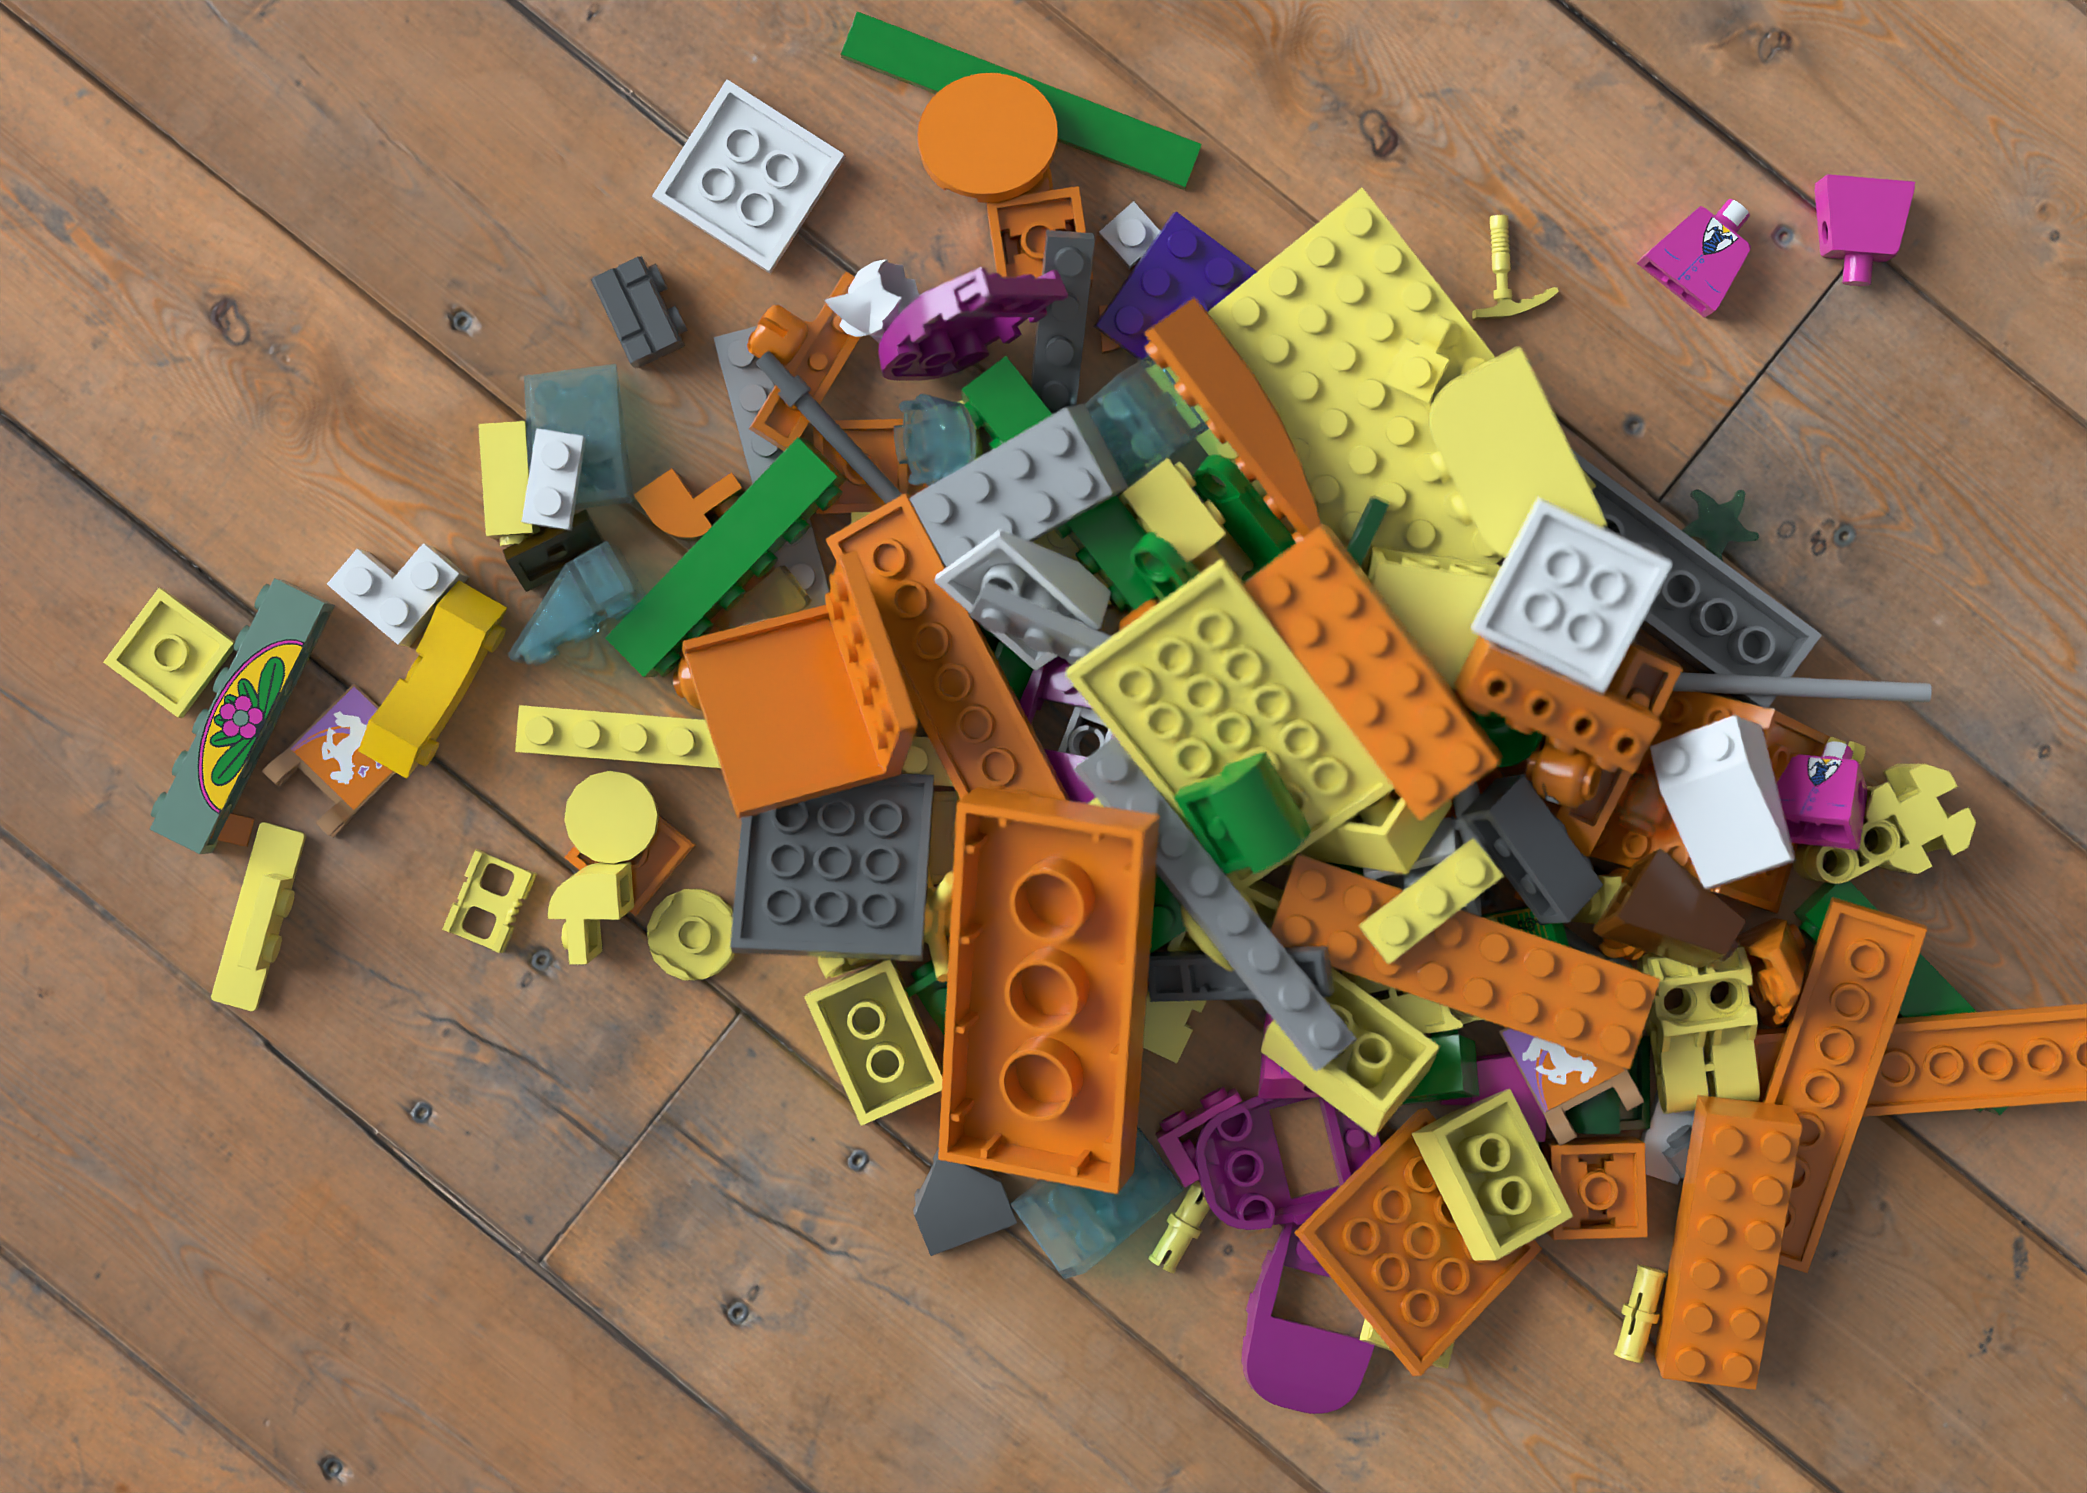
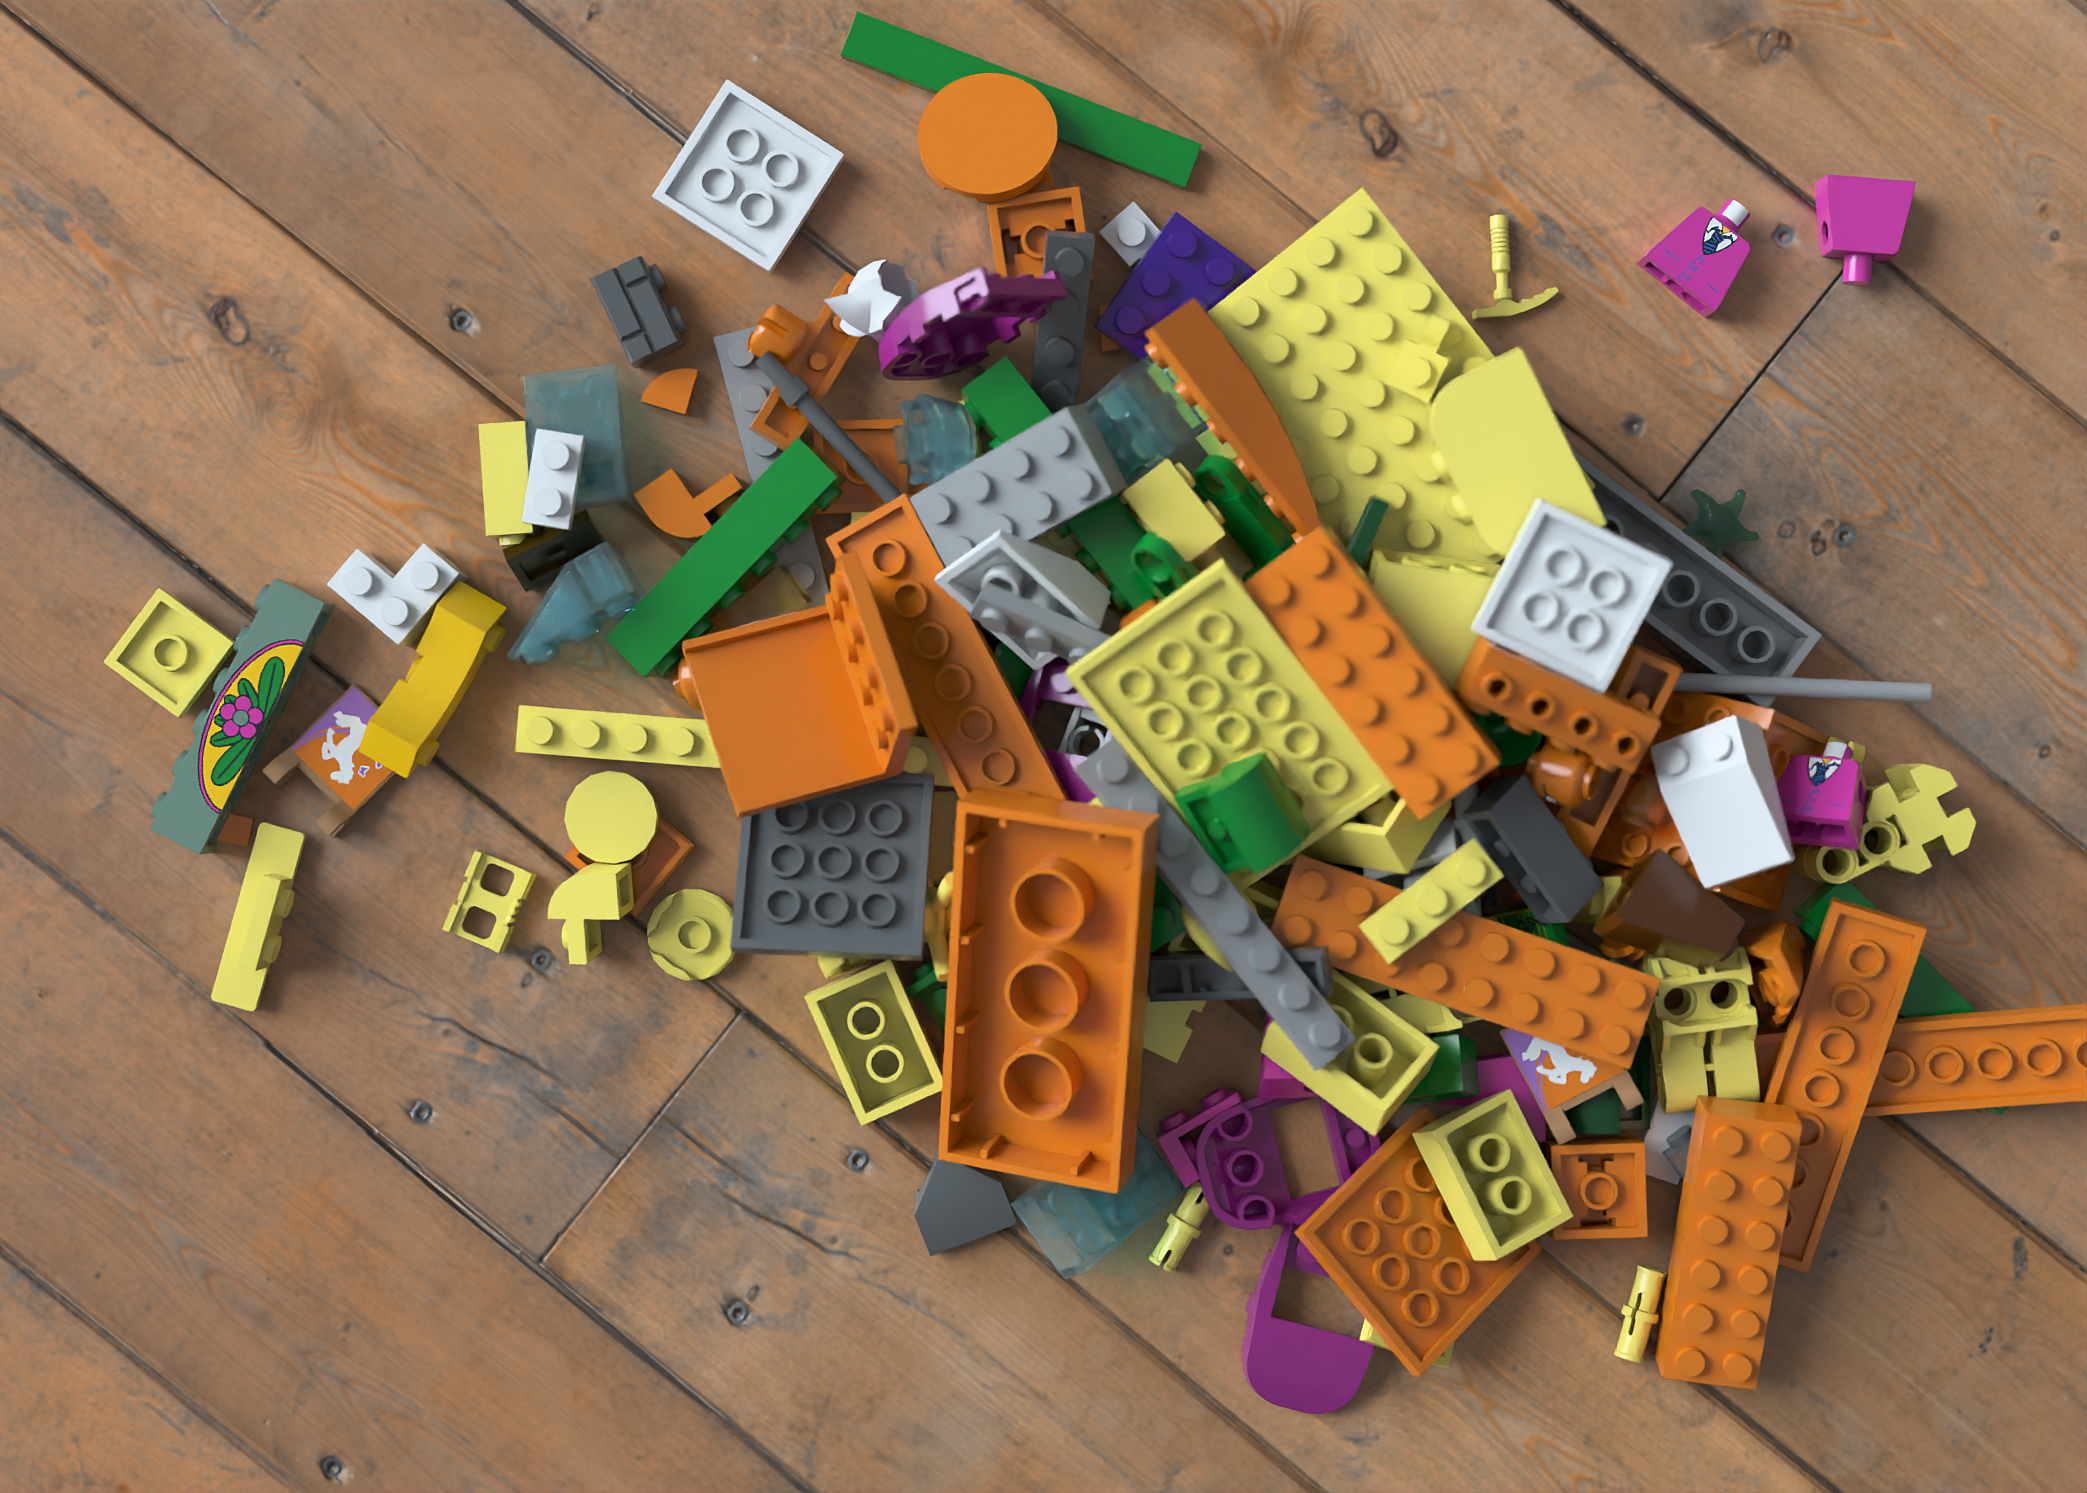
none -> orange tile [641,368,700,416]

